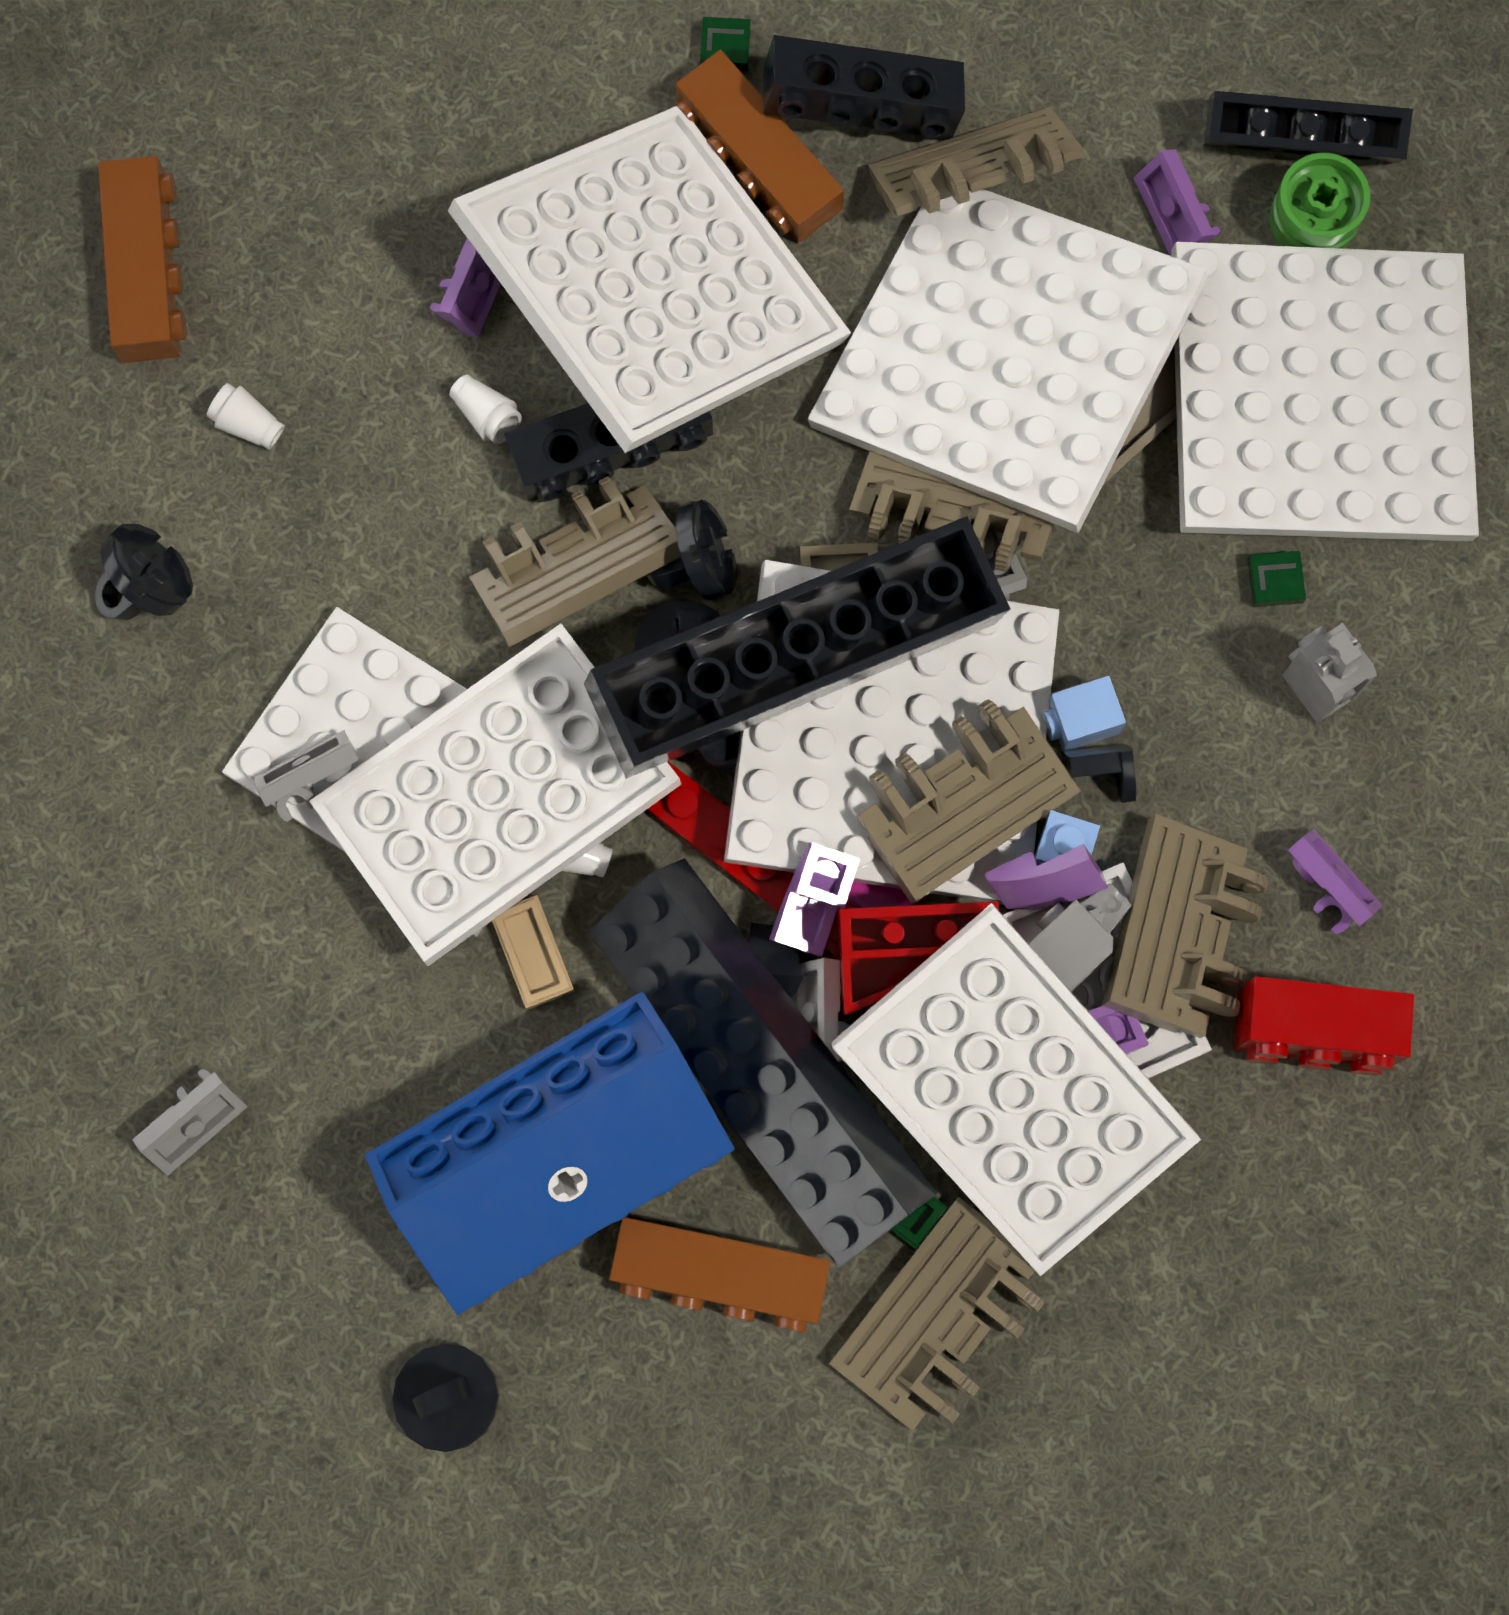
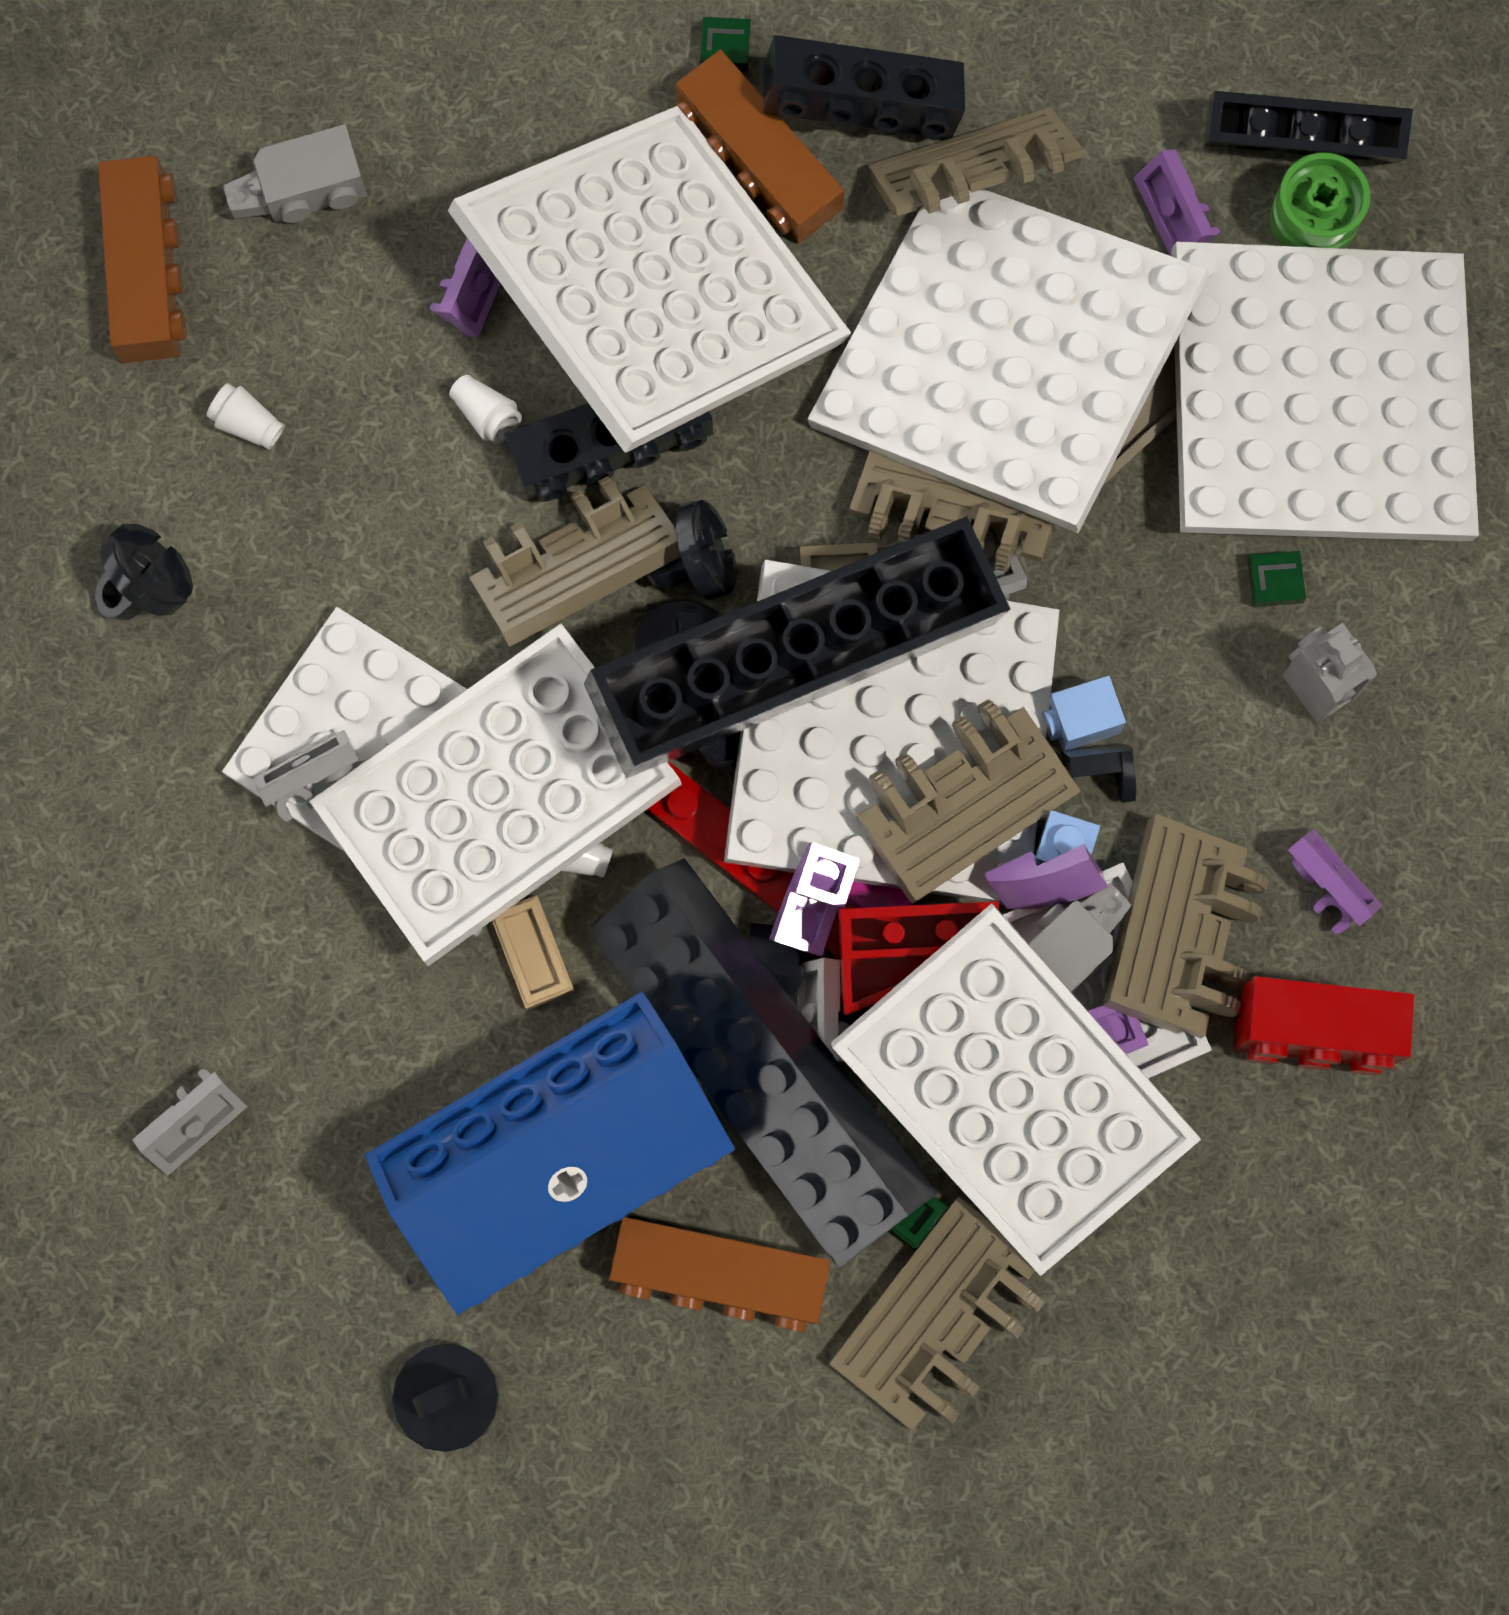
none -> light grey hinge [224,124,368,223]

